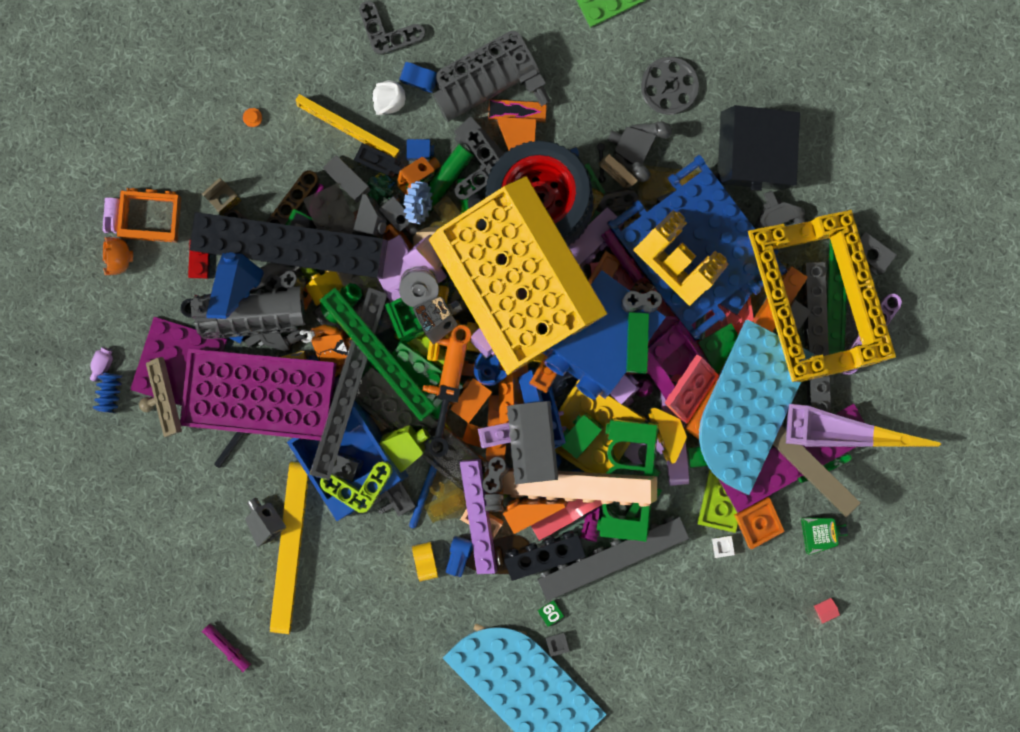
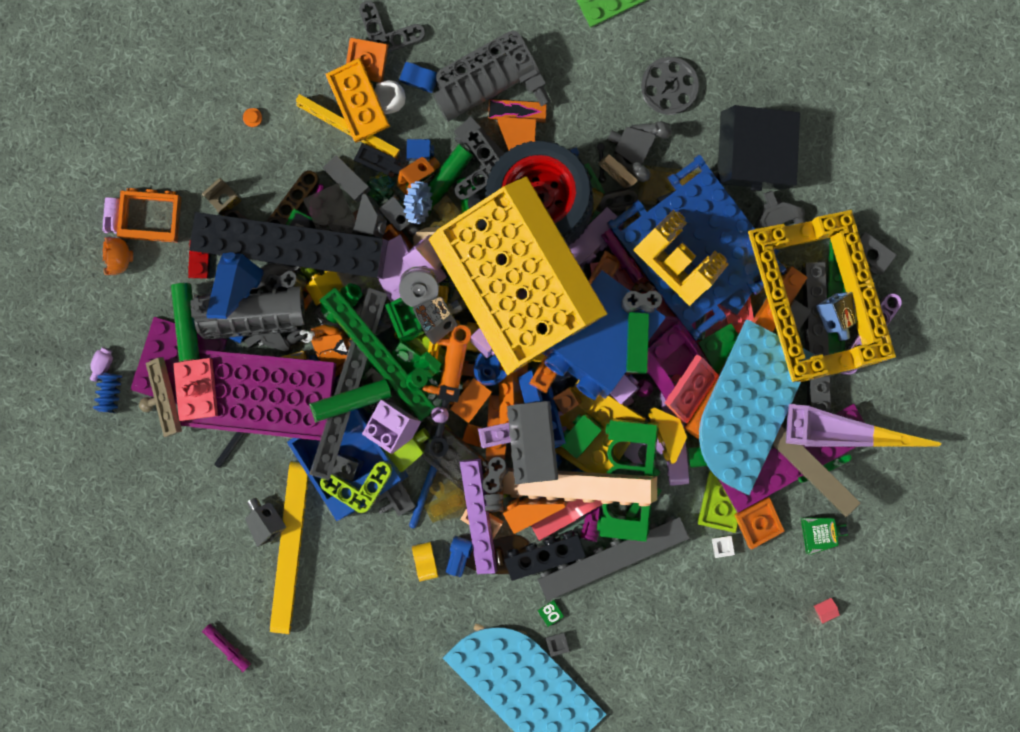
none -> green brick [171,283,200,362]
none -> coral plate [173,358,218,421]
none -> green brick [309,379,391,423]
none -> light orange tile [325,58,390,143]
none -> orange plate [346,37,389,82]
none -> lavender slope [362,400,421,454]
none -> green leg [406,352,442,391]
none -> lavender hinge [431,407,449,423]
none -> reddish brown brick [553,386,583,415]
none -> medium blue torso [816,292,857,341]

